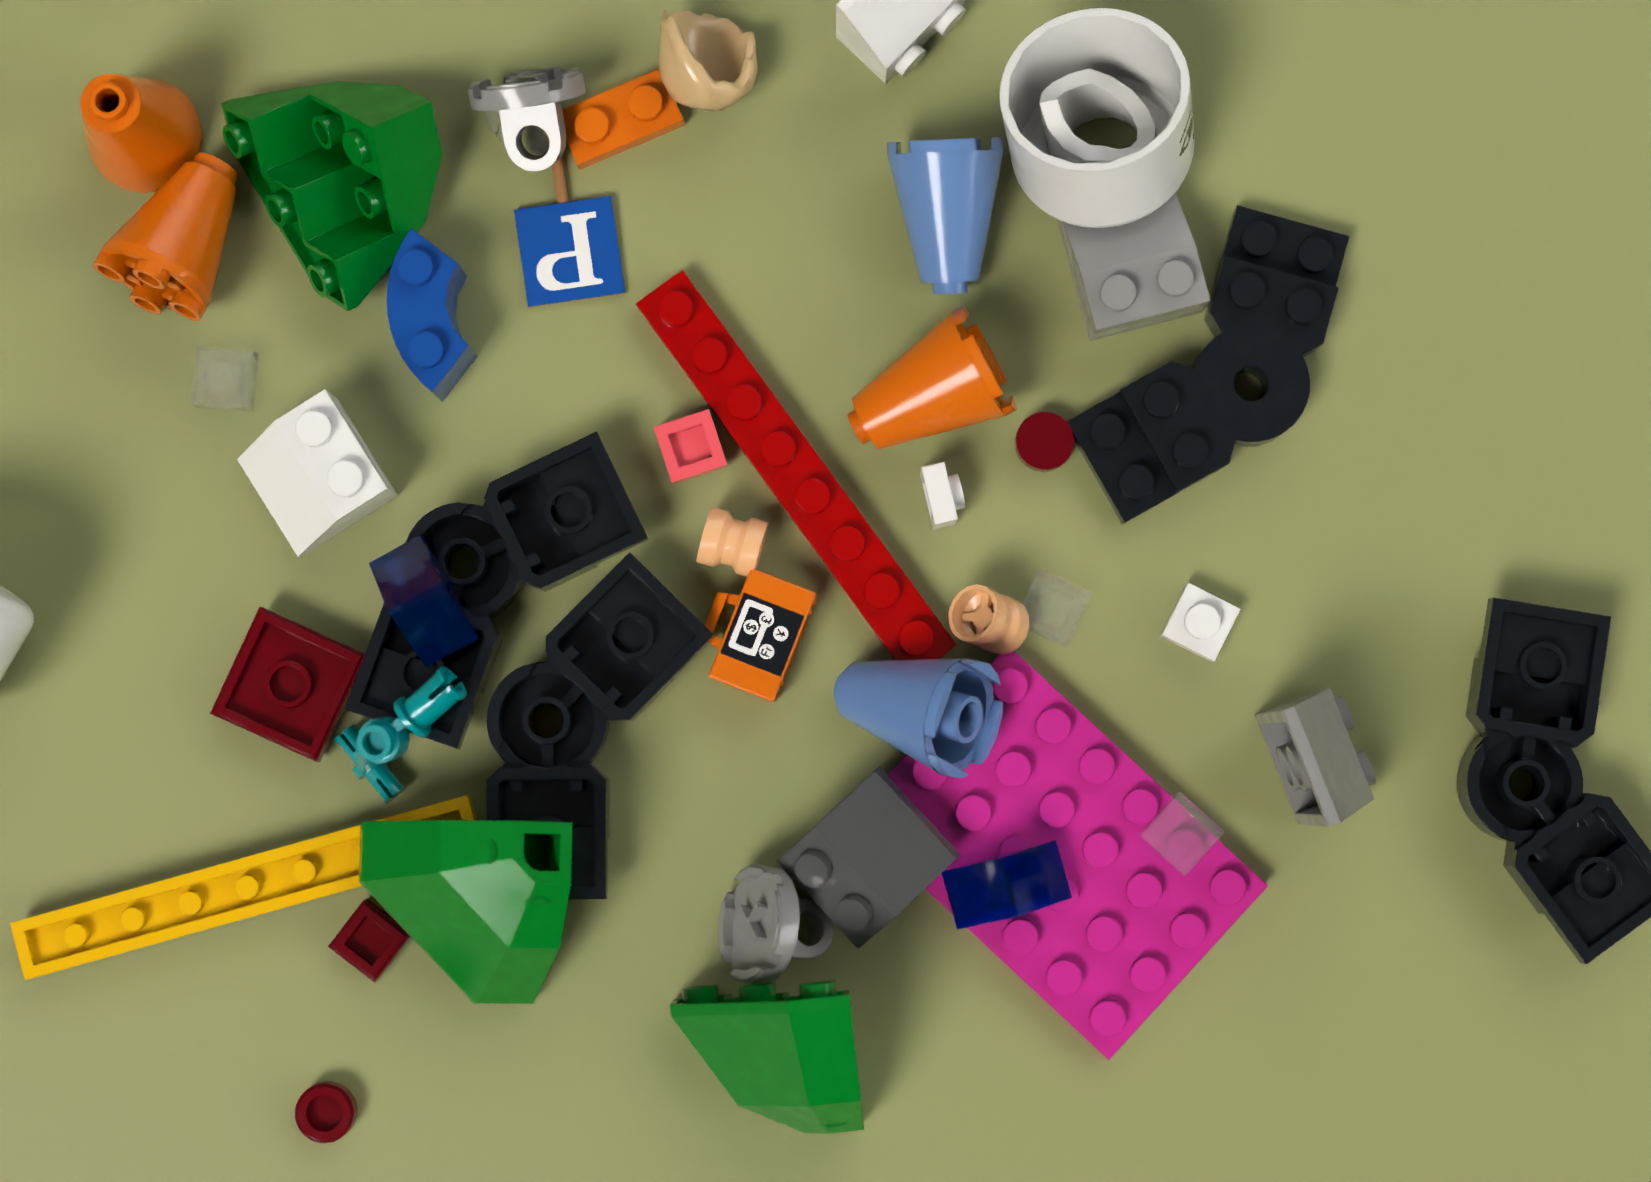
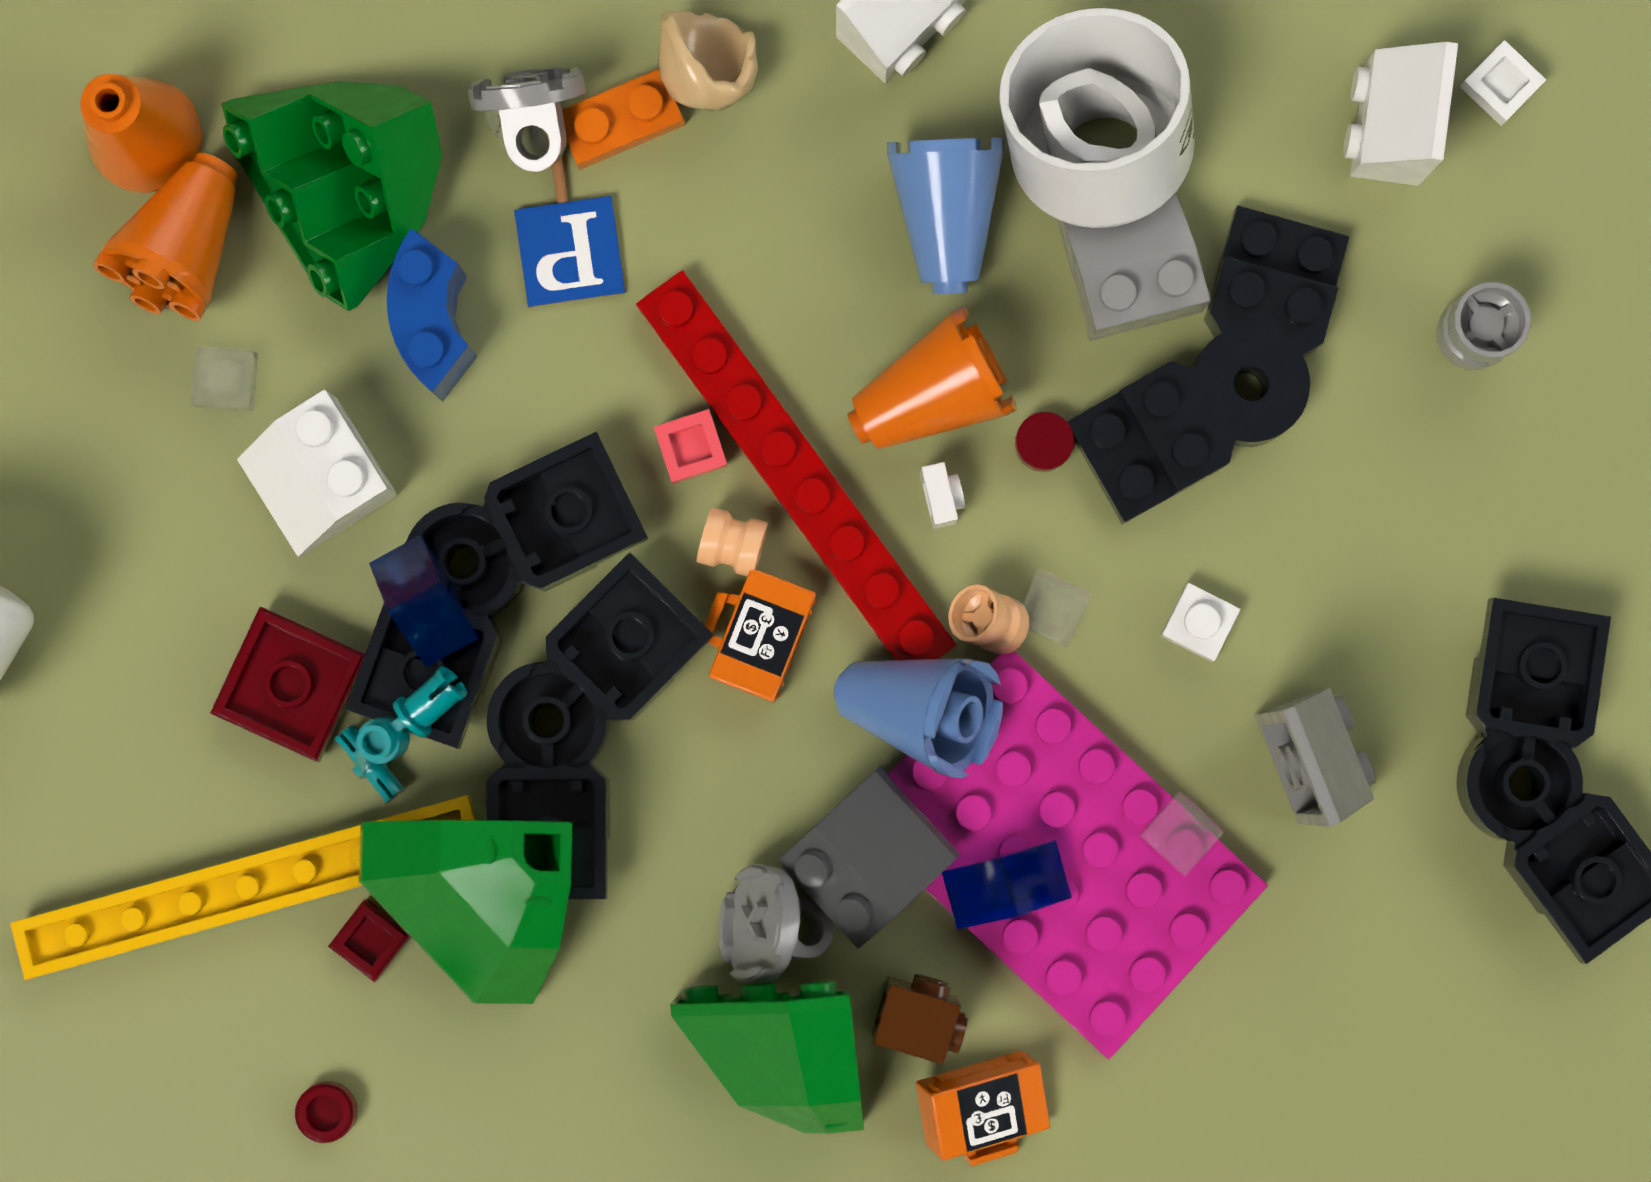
none -> reddish brown brick [872,973,968,1065]
none -> orange piece [916,1051,1050,1167]
none -> white slope [1343,42,1458,186]
none -> light grey wheel [1437,282,1531,370]
none -> white plate [1459,40,1546,126]

